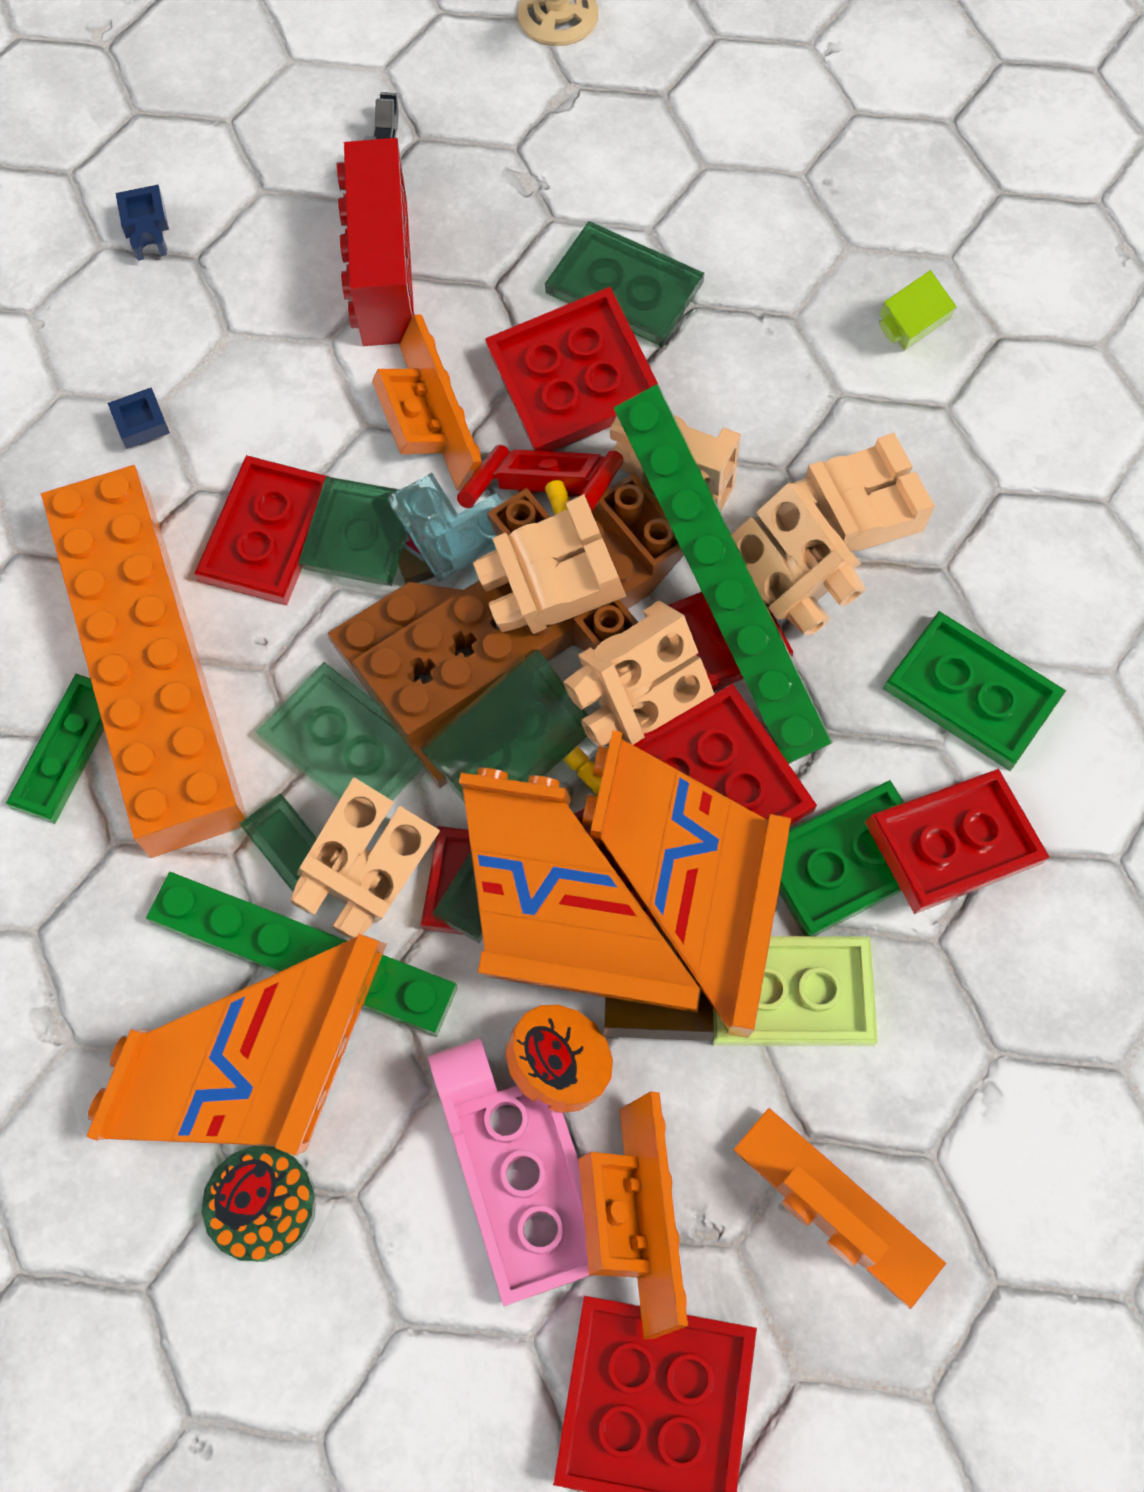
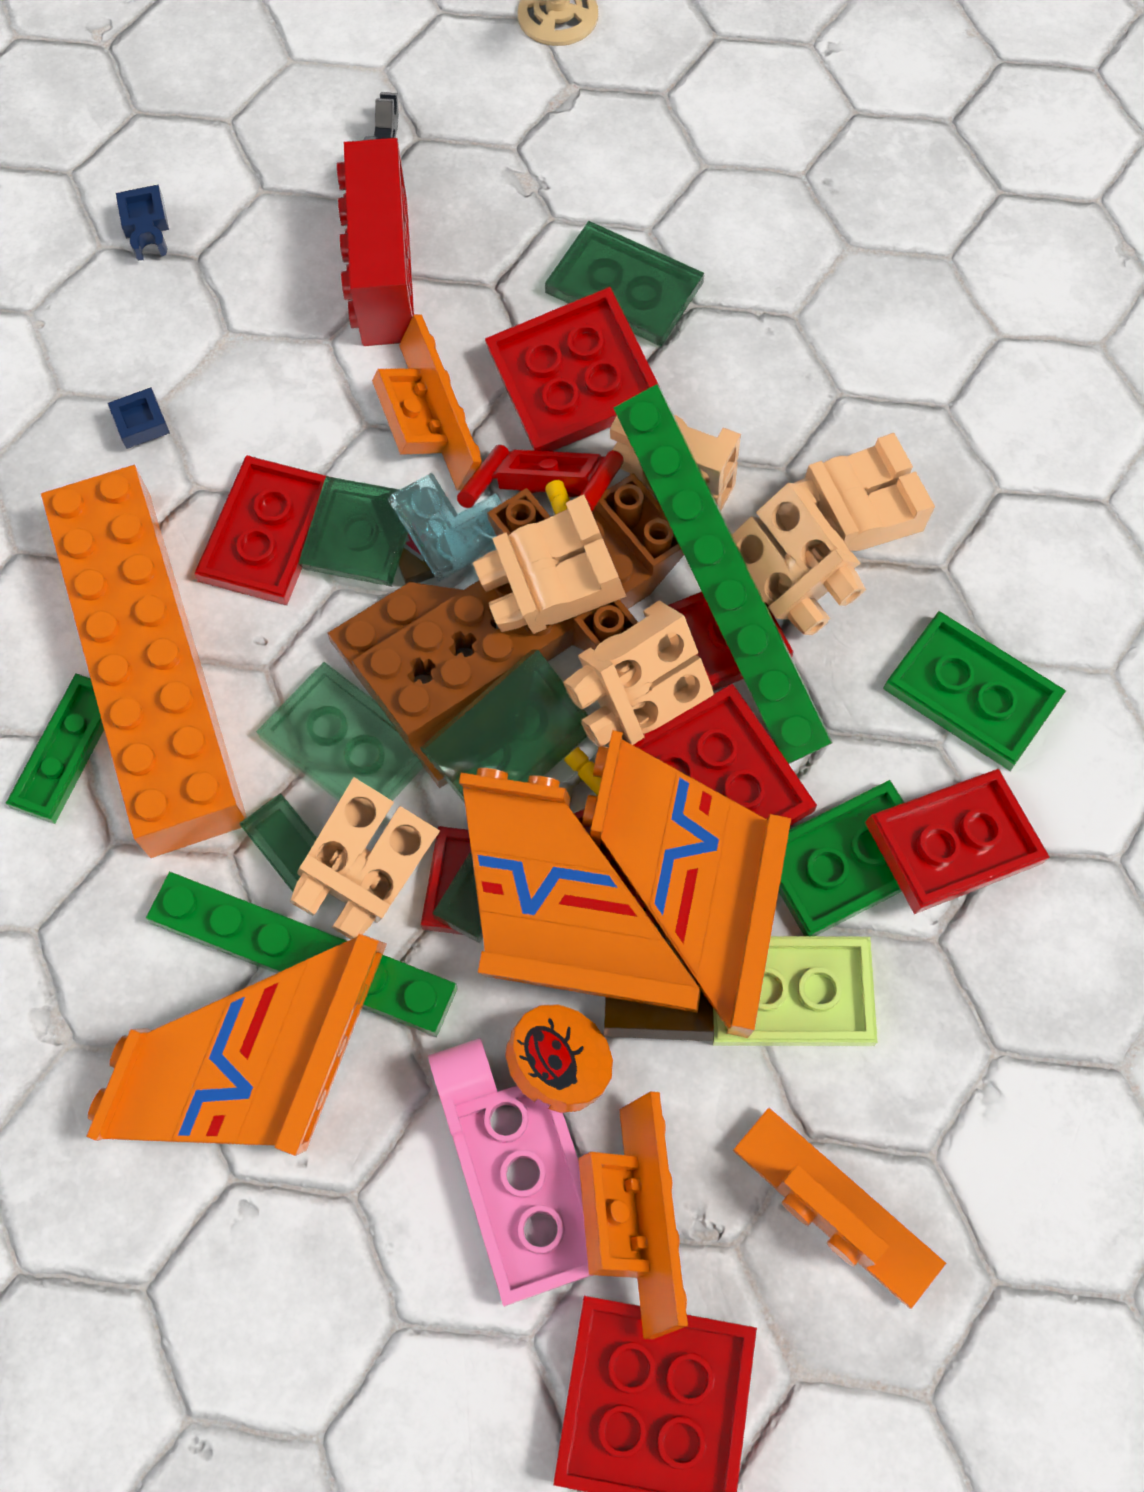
tile [201,1146,316,1262] -> none
lime brick [879,269,957,351] -> none

